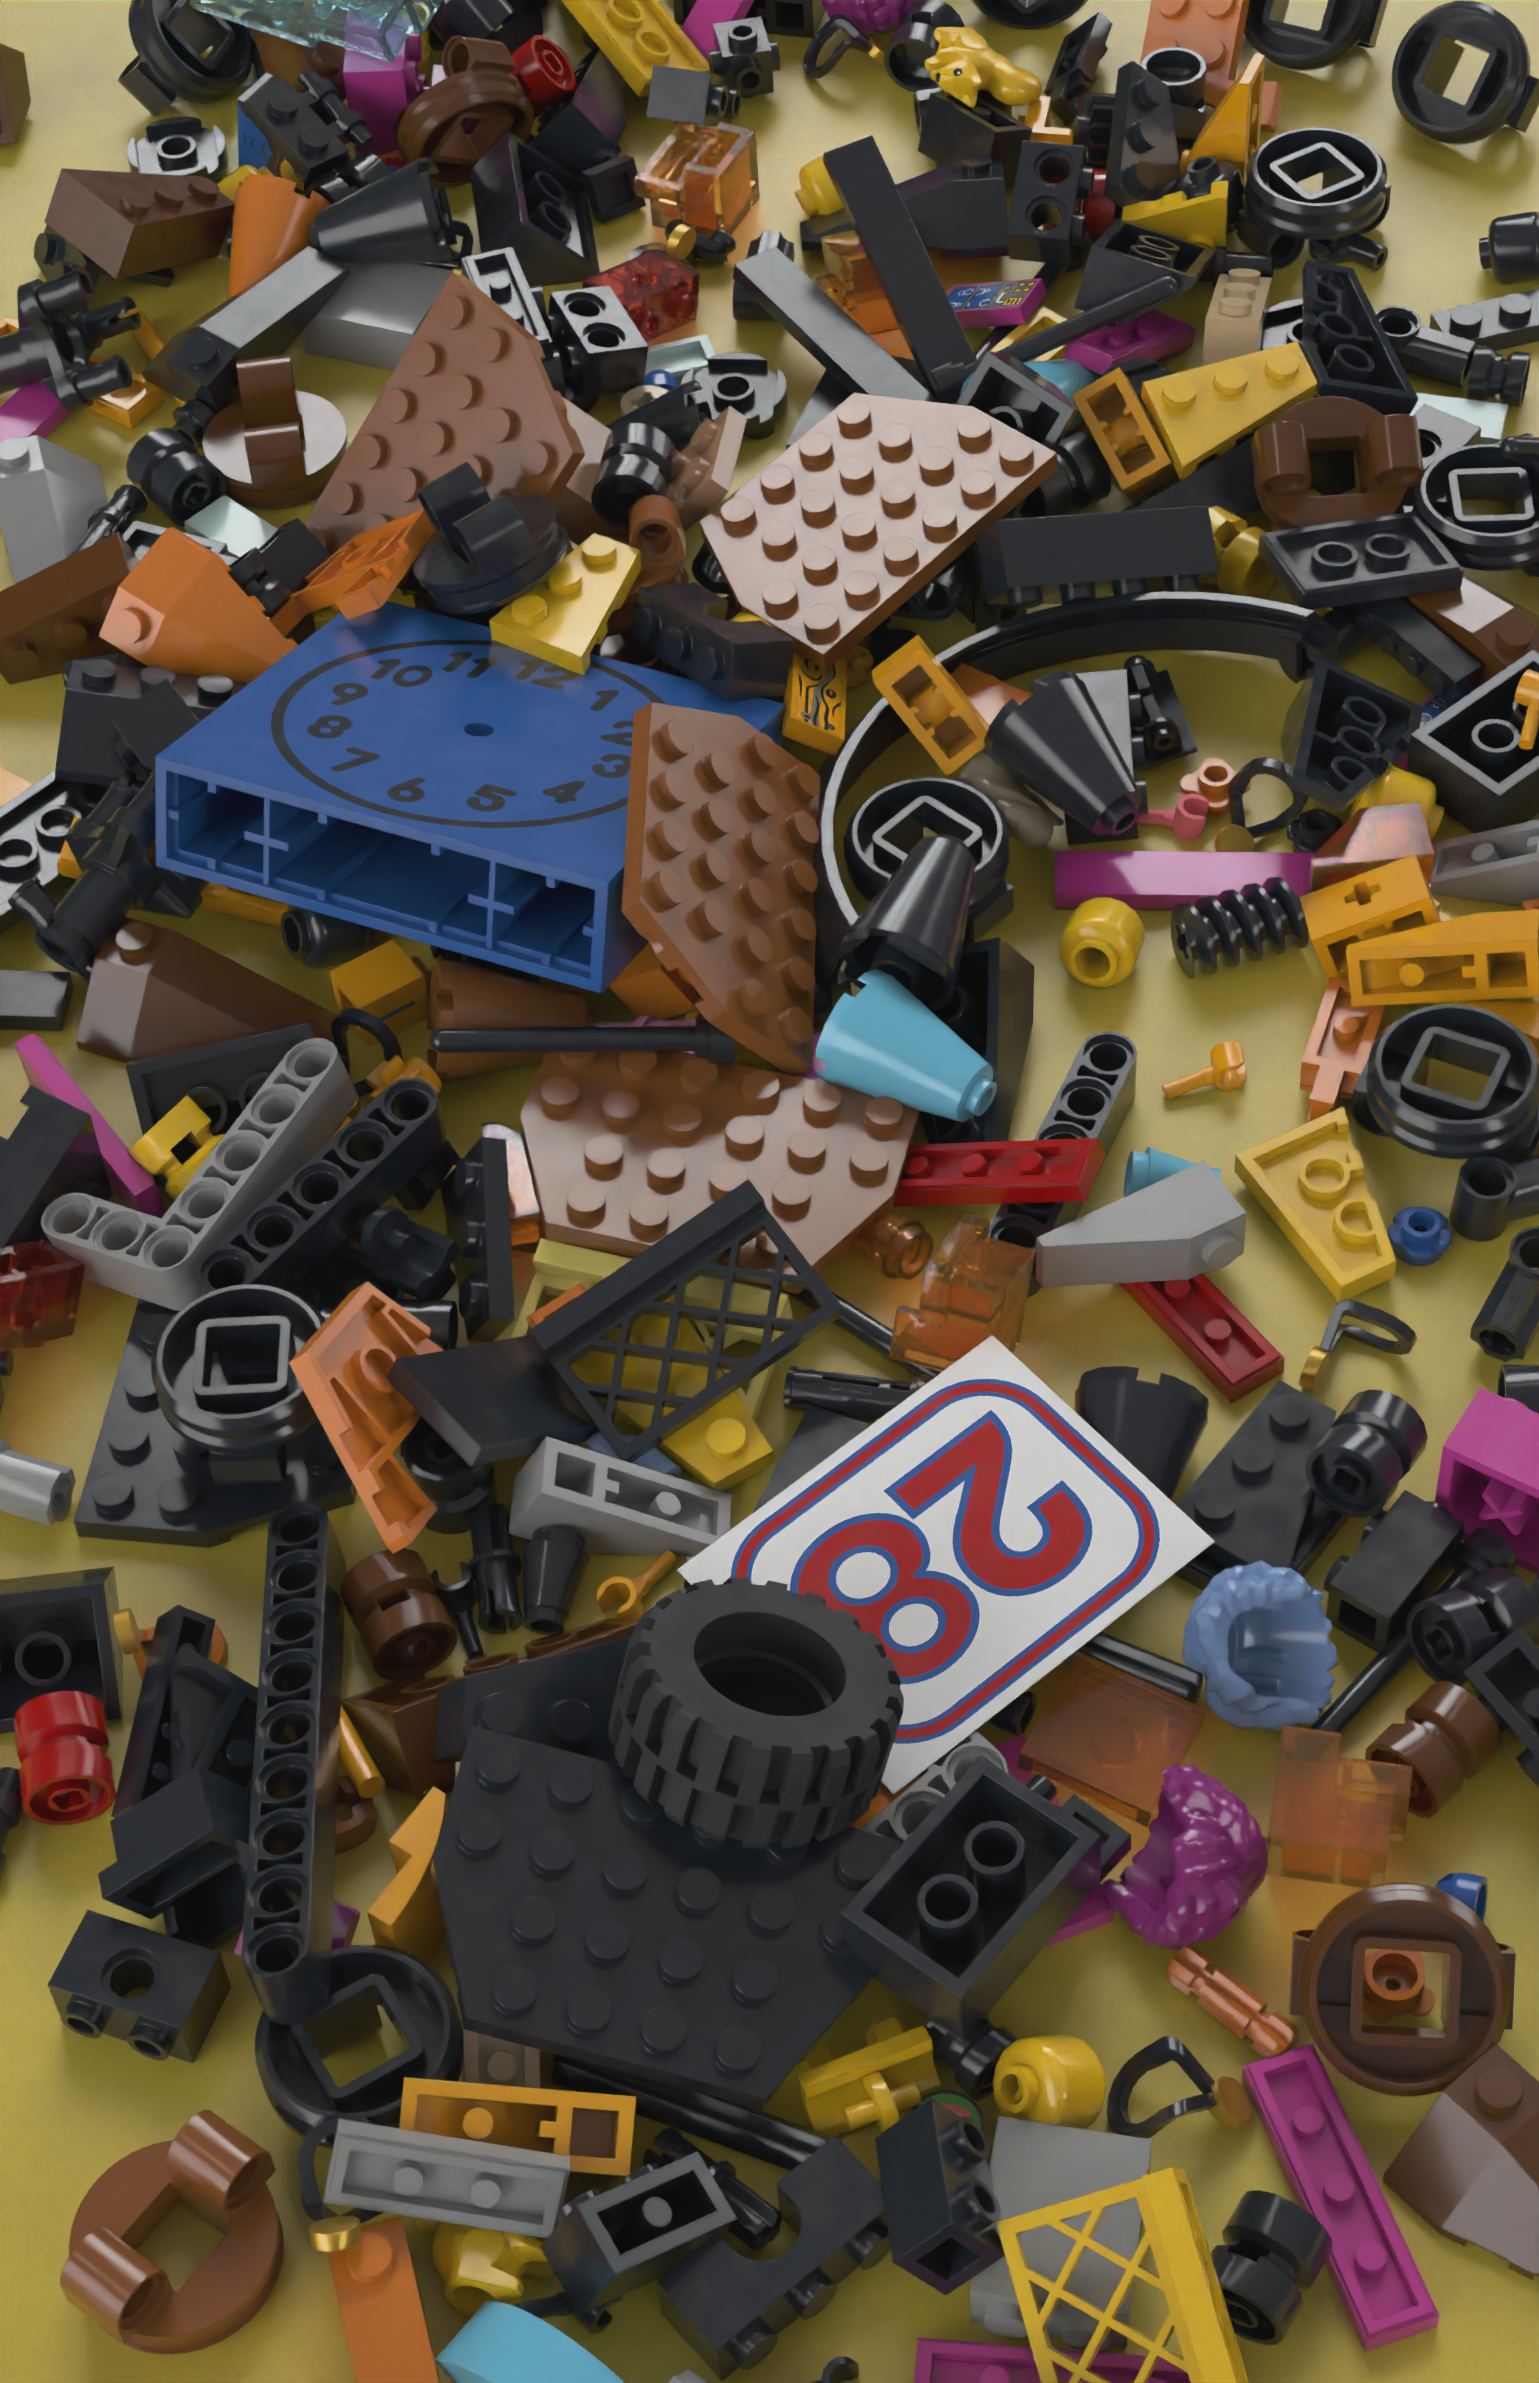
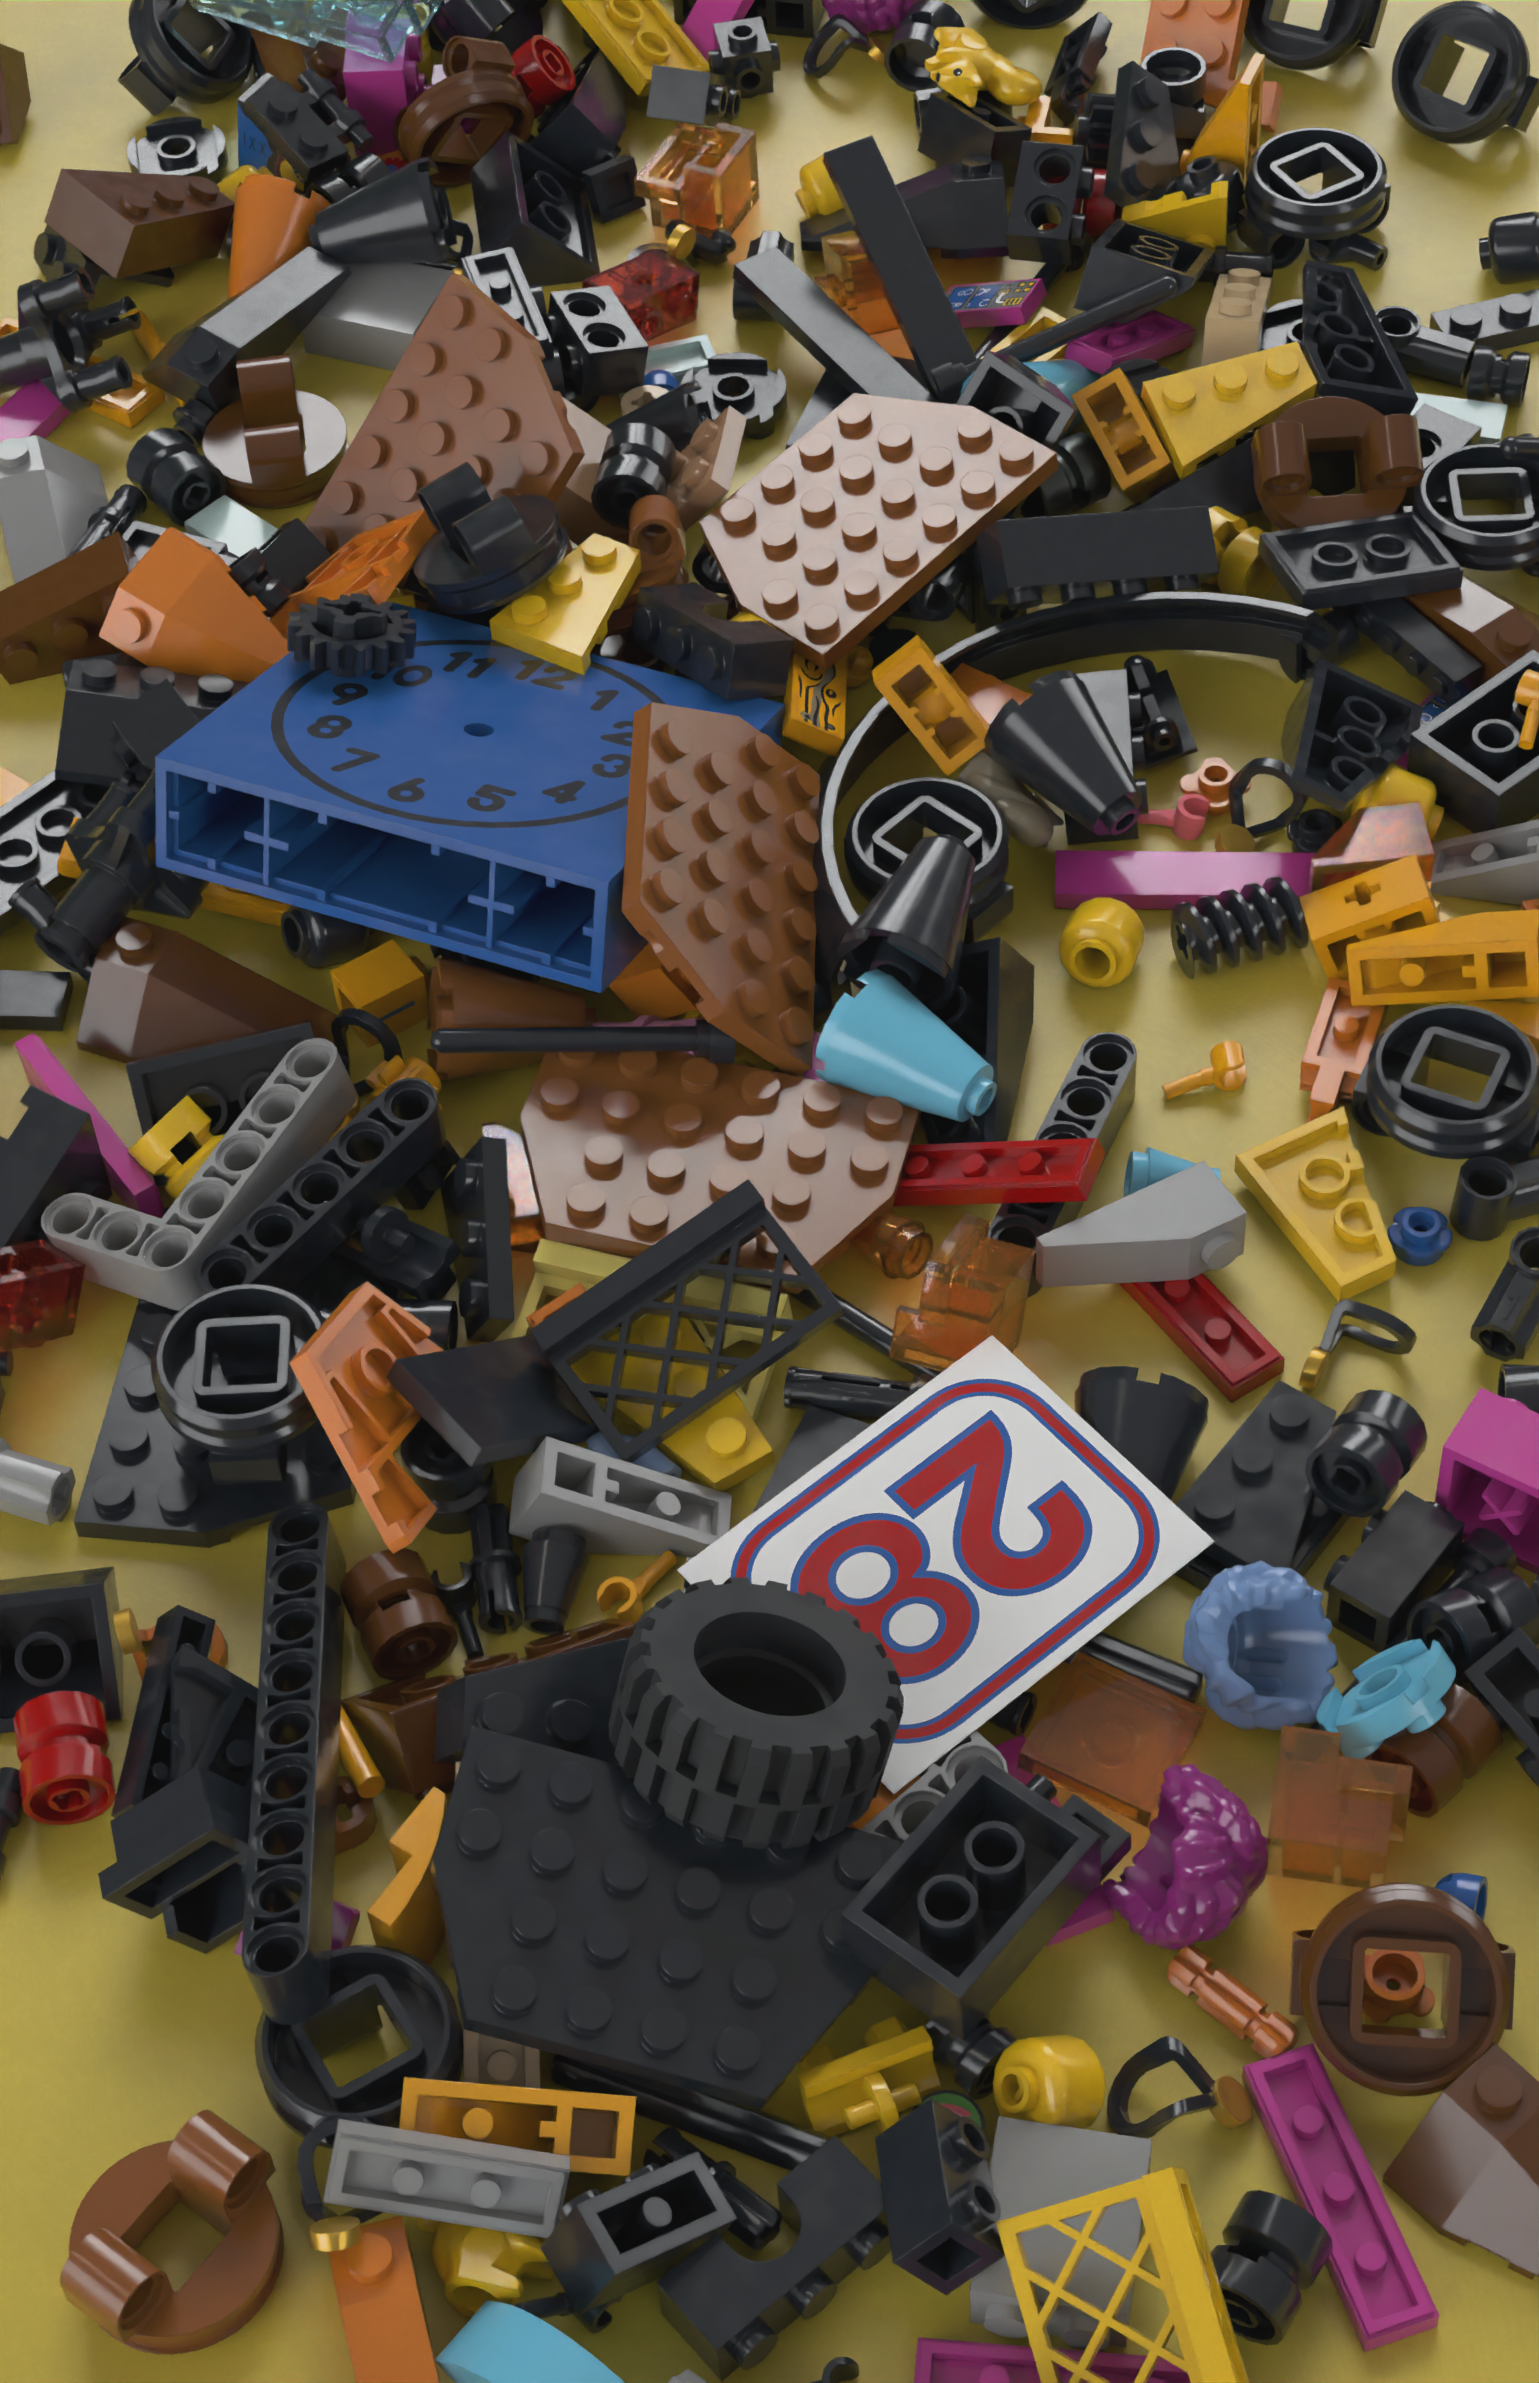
black brick [48,1910,231,2063] -> none
none -> black gear [287,593,416,678]
none -> medium azure plate [1316,1639,1456,1761]

